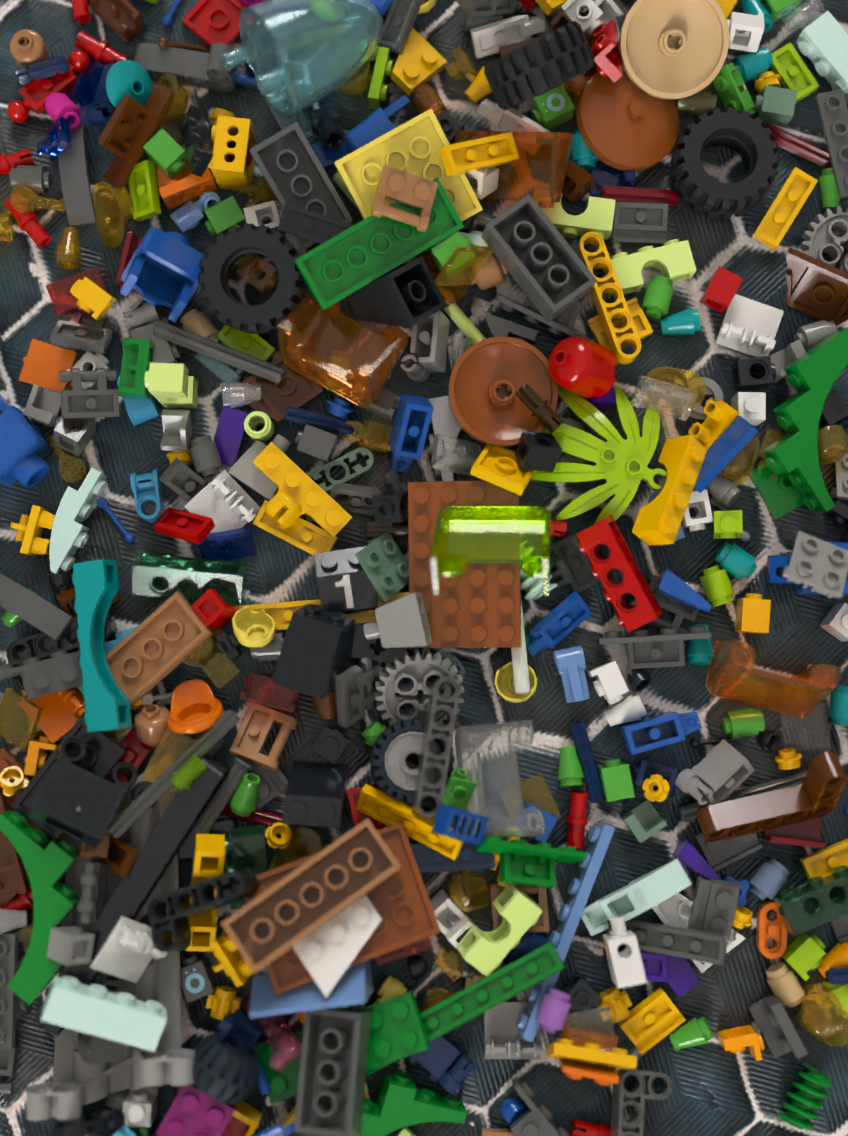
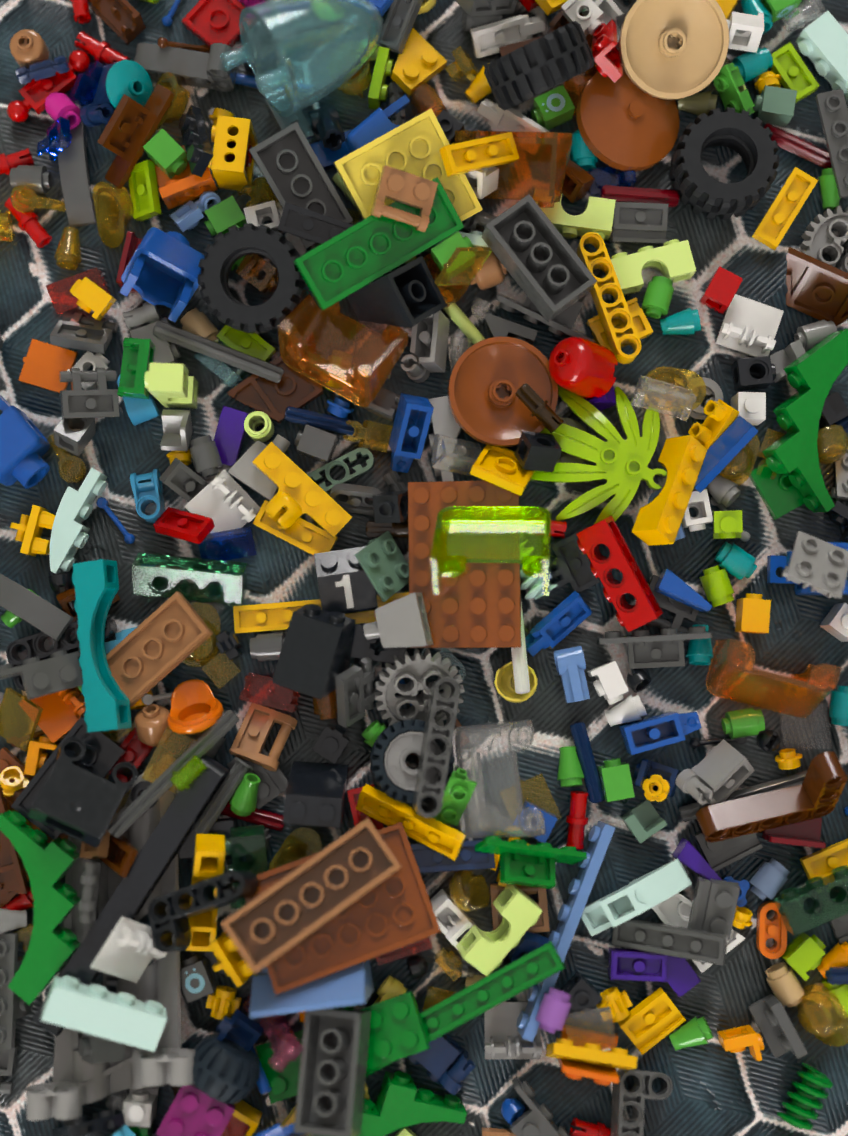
light grey panel [23,384,61,426] -> none
light grey panel [47,926,95,966] -> none
red panel [191,588,239,629] -> none
clear cone [221,381,261,409] -> none
light yellow hair [232,606,276,648] -> none
yellow plate [265,822,292,849] -> none
white wing [293,895,382,998] -> none
blue slope [432,803,489,845] -> none
white torso [603,916,647,989] -> none

